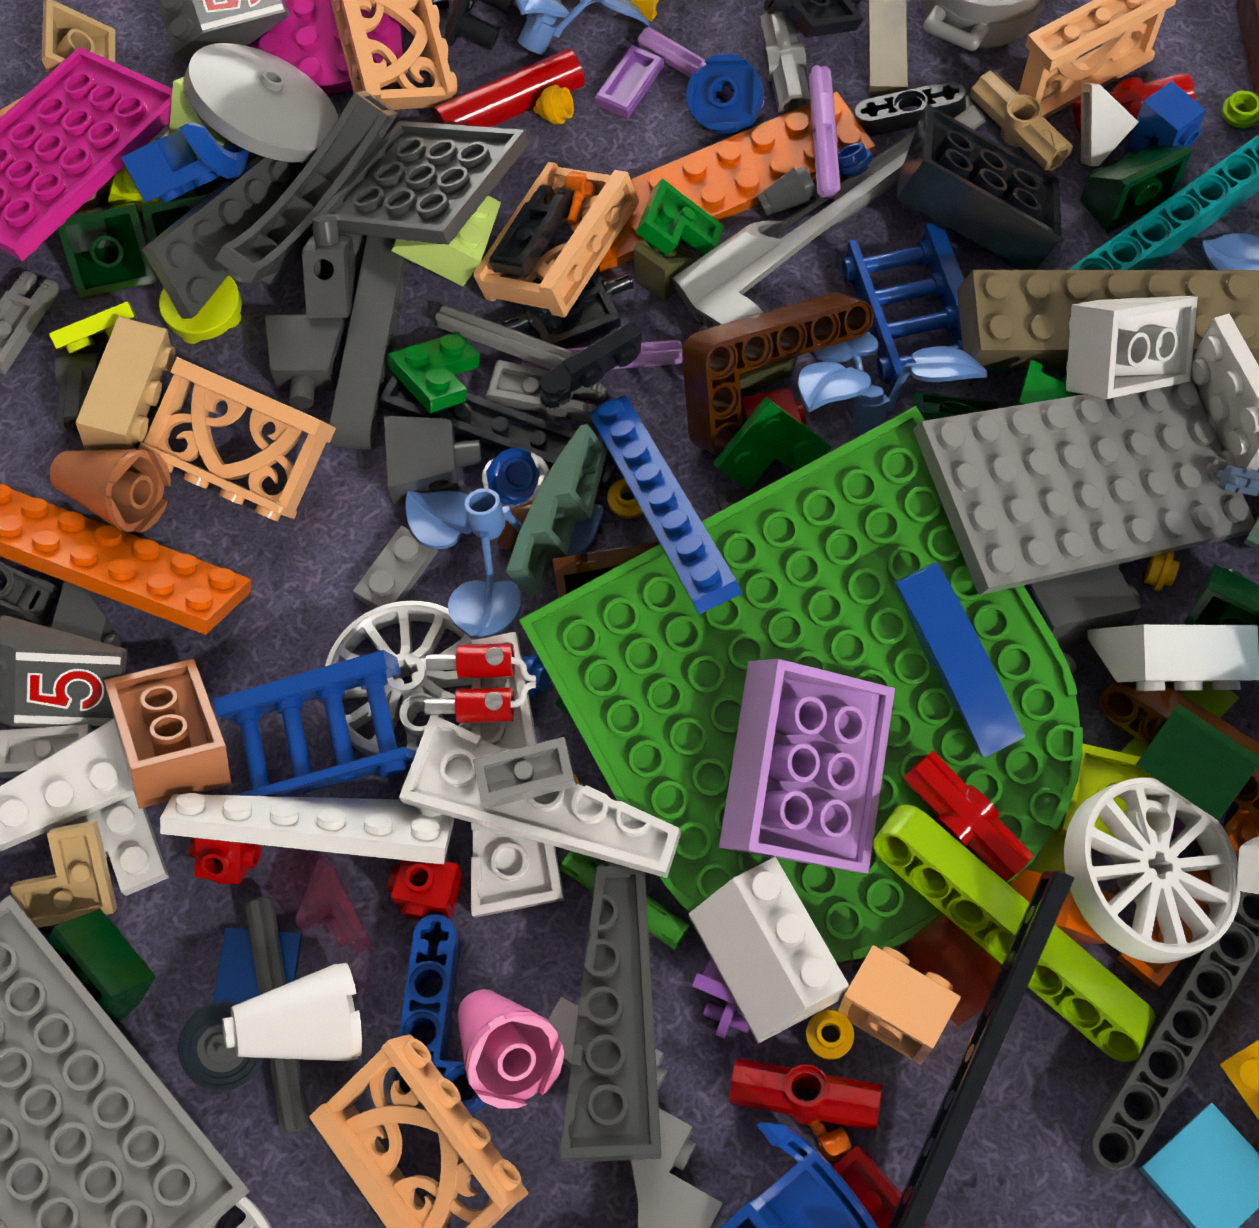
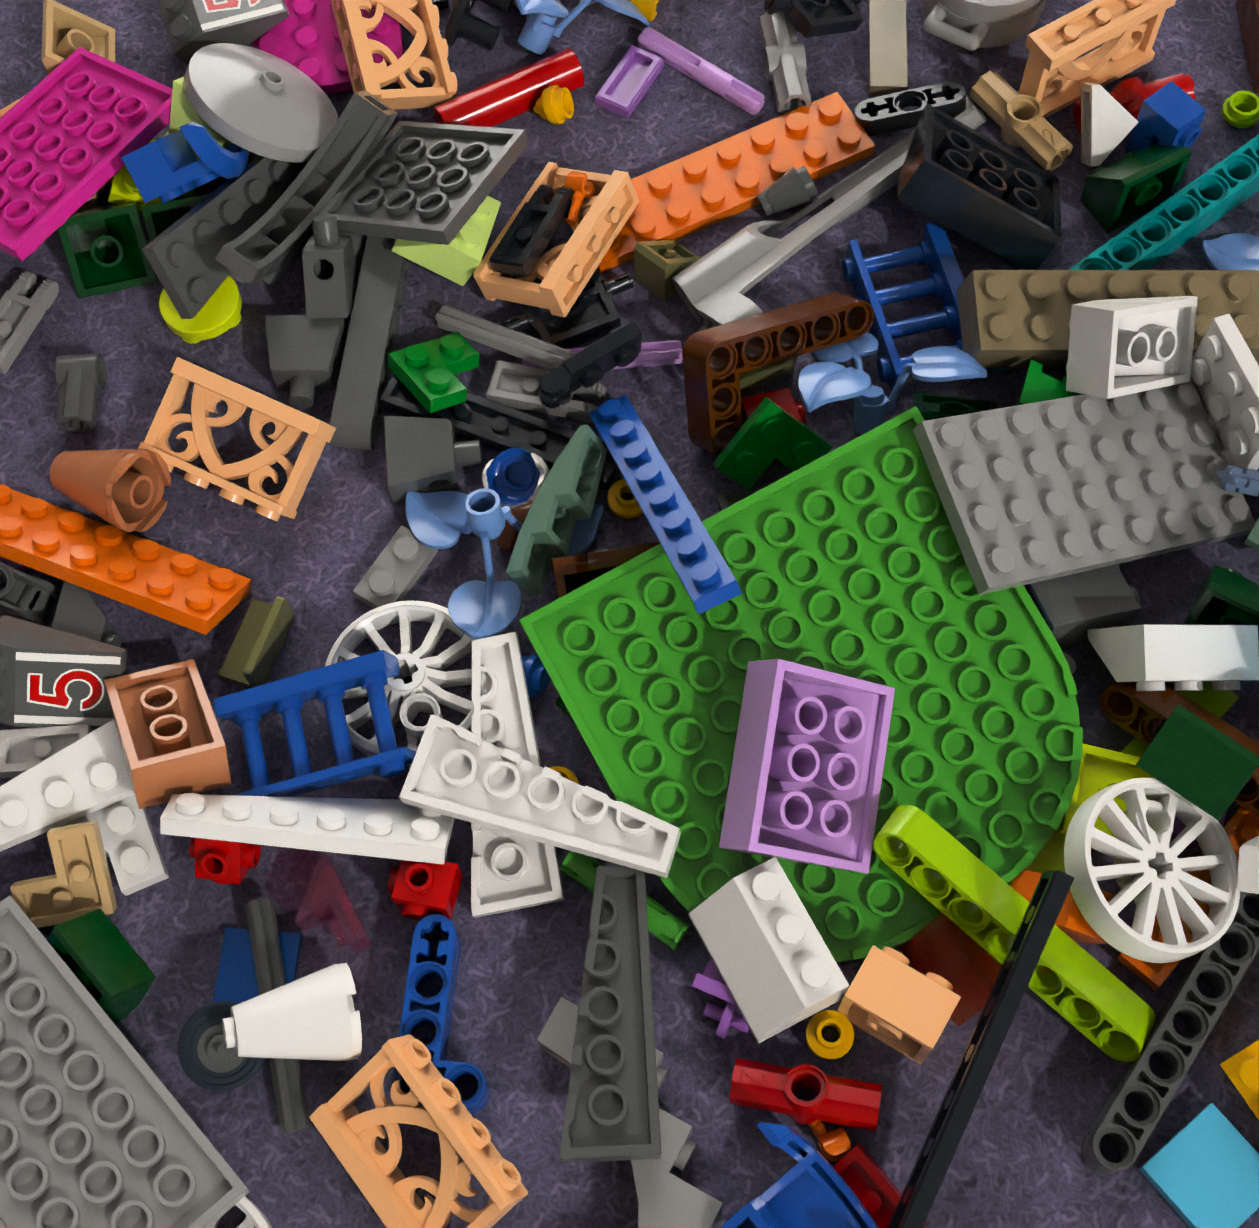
neon yellow plate [49,301,137,353] -> none
tan slope [75,316,175,450] -> none
red piece [425,643,536,723] -> none
bright pink cone [457,989,564,1108] -> none
light grey plate [473,737,576,809] -> none
green plate [636,178,724,256] -> none
blue plate [686,53,764,134] -> none
lavender axle [809,65,841,199] -> none
blue plate [838,143,873,178] -> none
blue slope [894,562,1025,758] -> none
red piece [902,750,1034,882] -> none
yellow plate [1144,551,1180,592] -> none
none -> olive panel [218,596,295,689]

